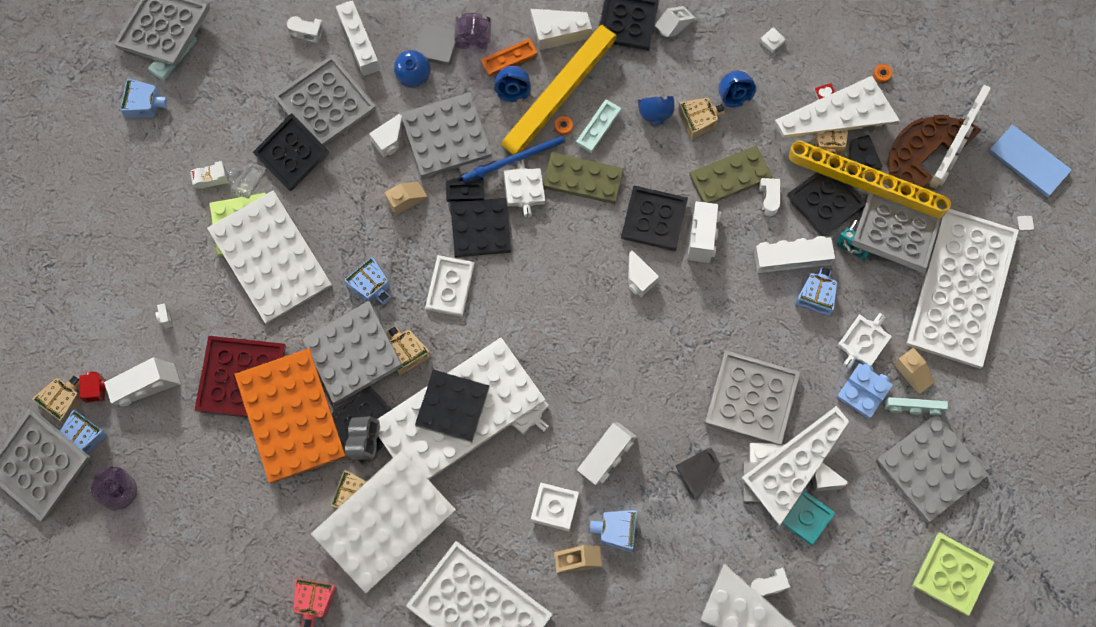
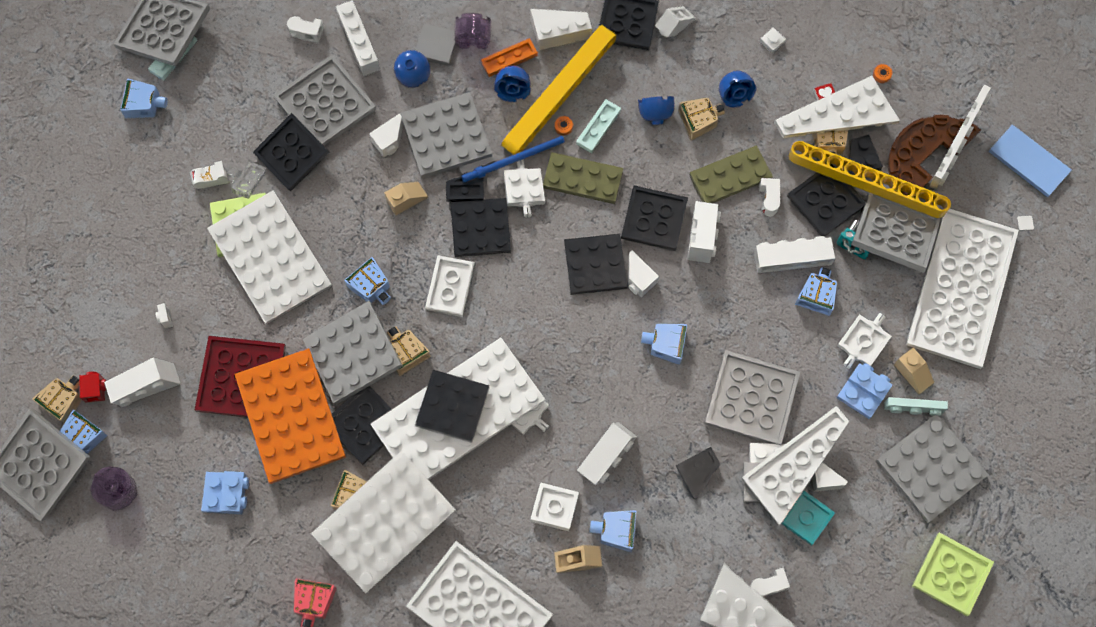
dark grey brick [345,416,380,460] -> none
none -> light blue plate [201,471,249,514]
none -> black plate [564,233,627,295]
none -> light blue torso [641,324,687,365]

